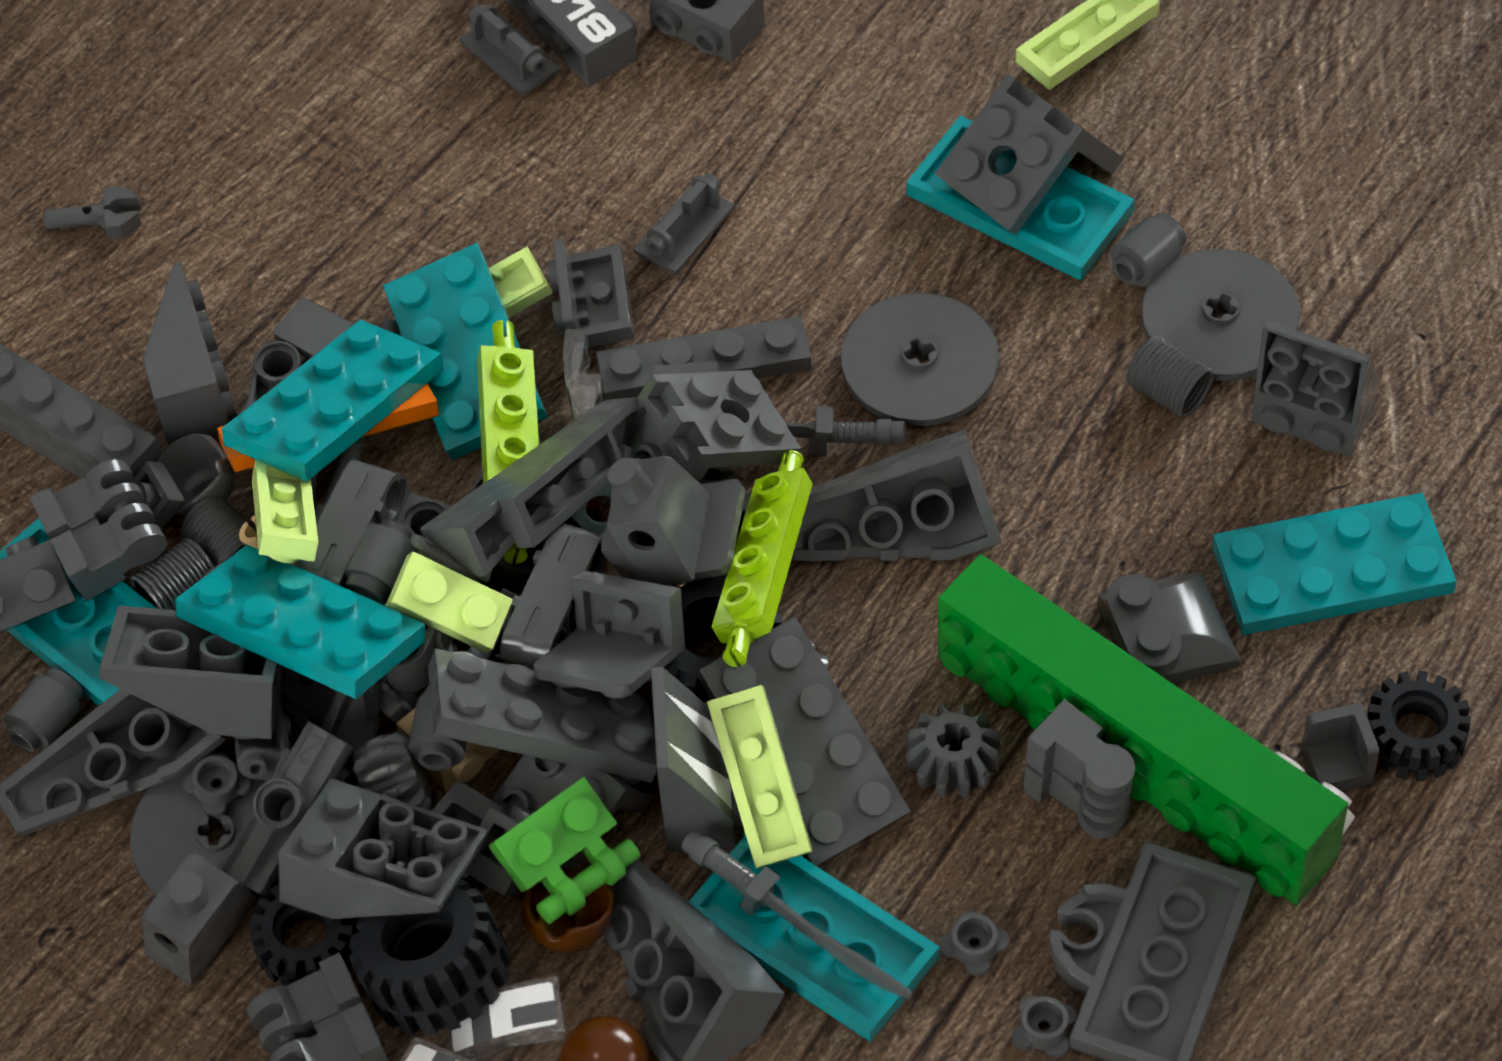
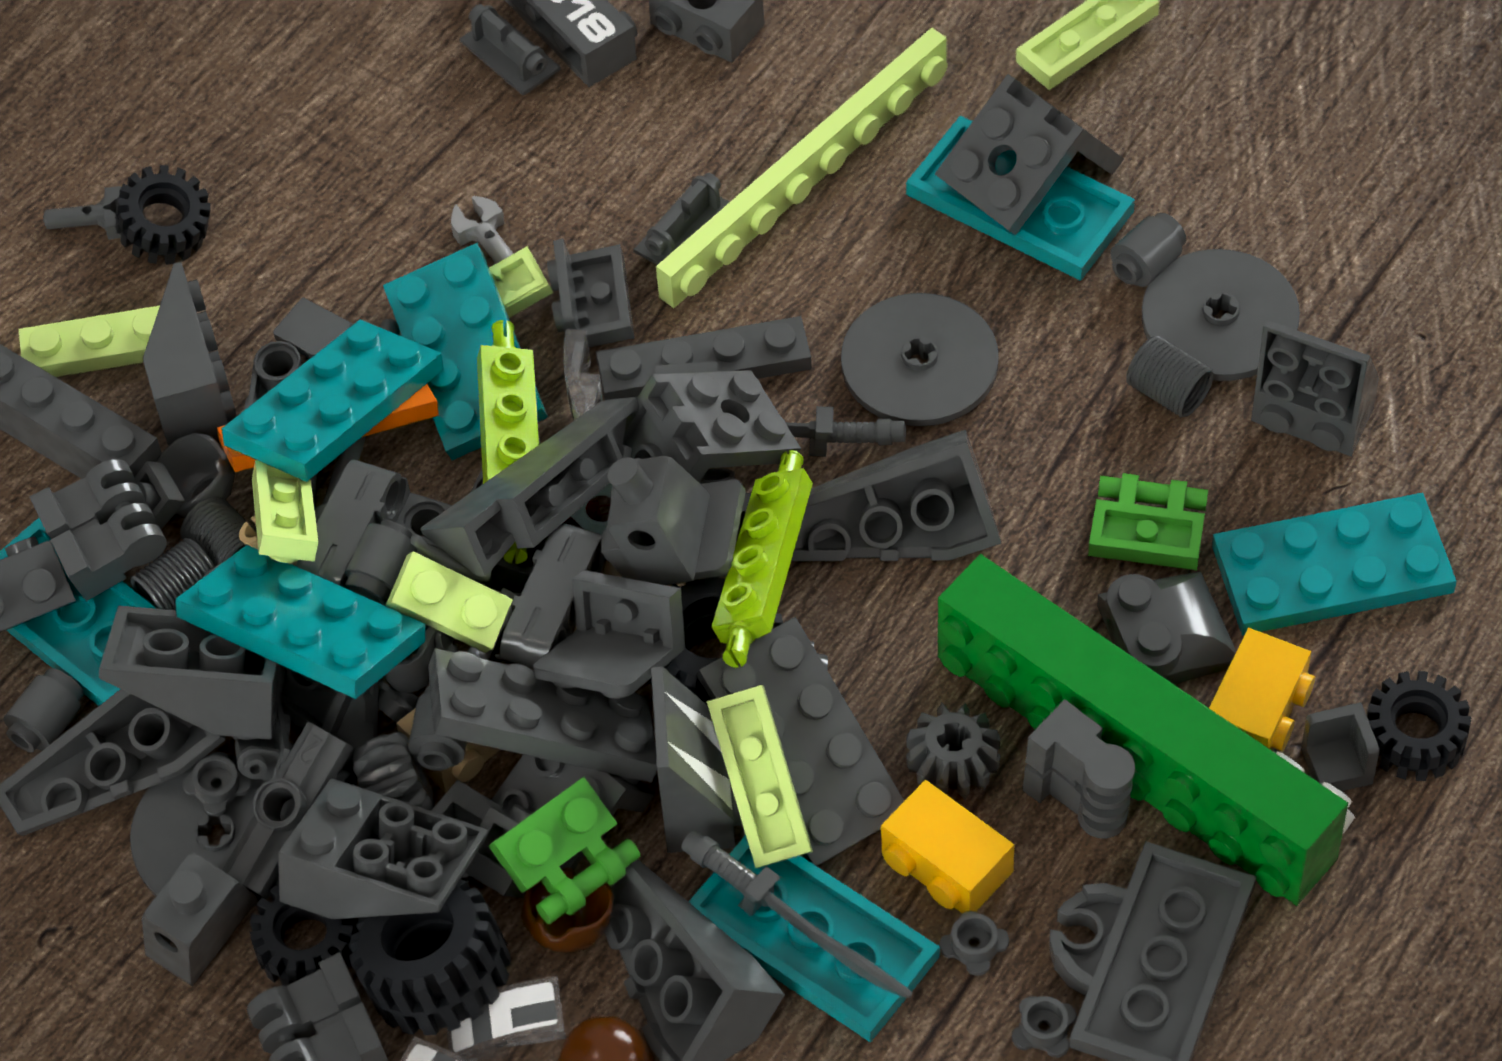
none -> yellowish green plate [19,306,160,377]
none -> black tyre [115,165,210,265]
none -> light grey bar [451,196,513,264]
none -> yellowish green plate [656,28,948,308]
none -> yellow brick [881,779,1015,914]
none -> bright green plate [1088,473,1208,570]
none -> yellow brick [1209,627,1316,752]

